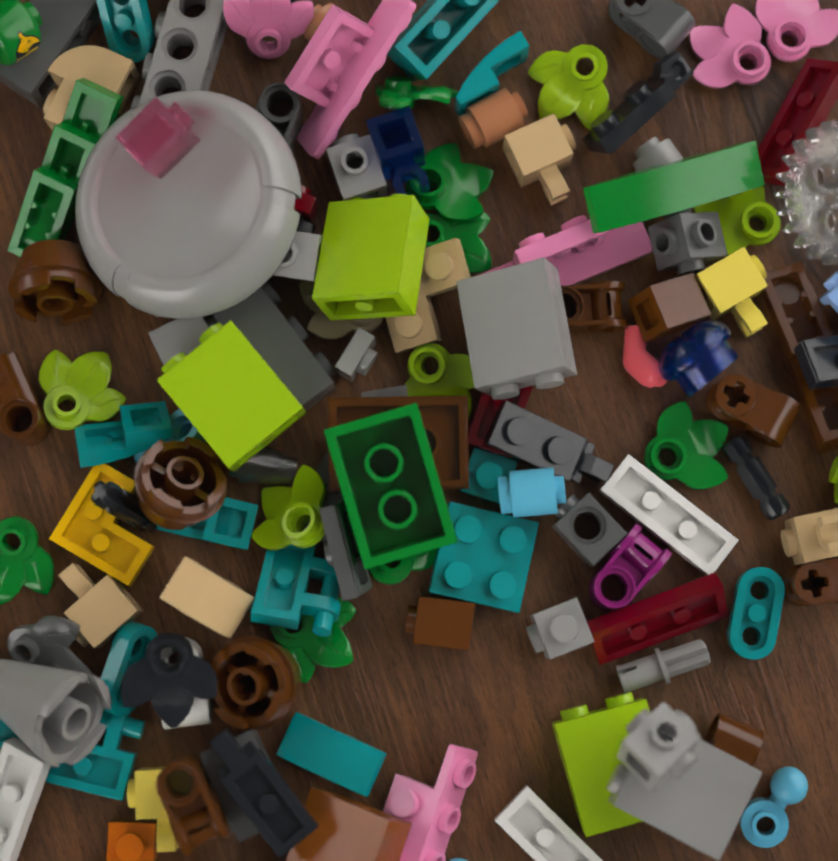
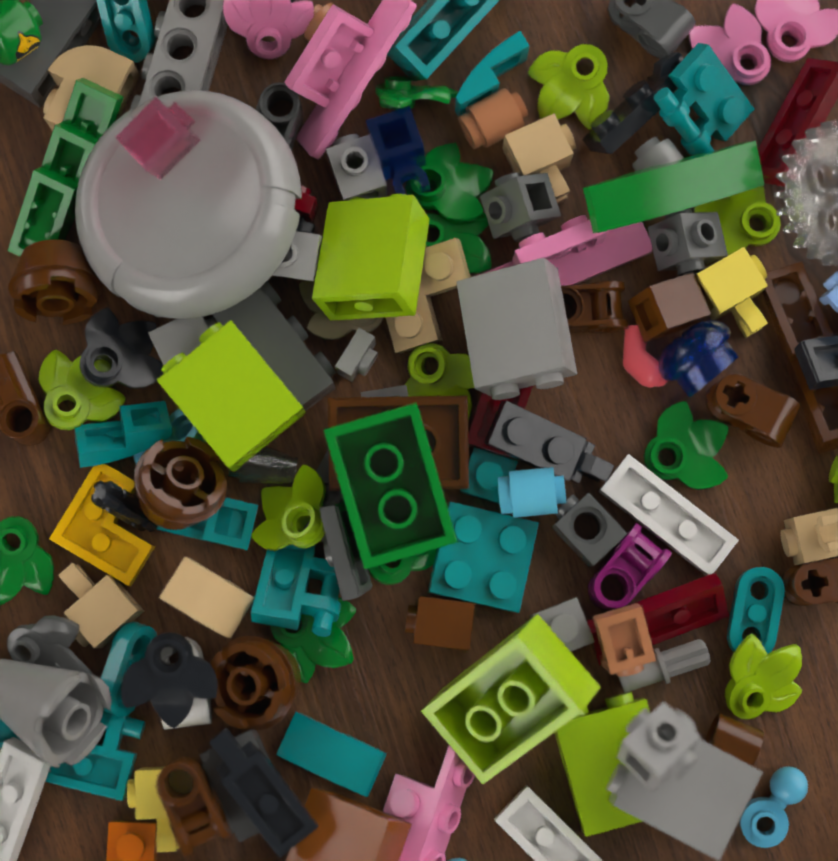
black axle [723,435,790,520] -> none
none -> black plate [79,307,164,389]
none -> lime brick [421,613,600,784]
none -> dark grey brick [480,172,561,242]
none -> nougat bracket [592,603,656,677]
none -> teal plate [654,43,754,155]
none -> lime plate [725,634,802,720]

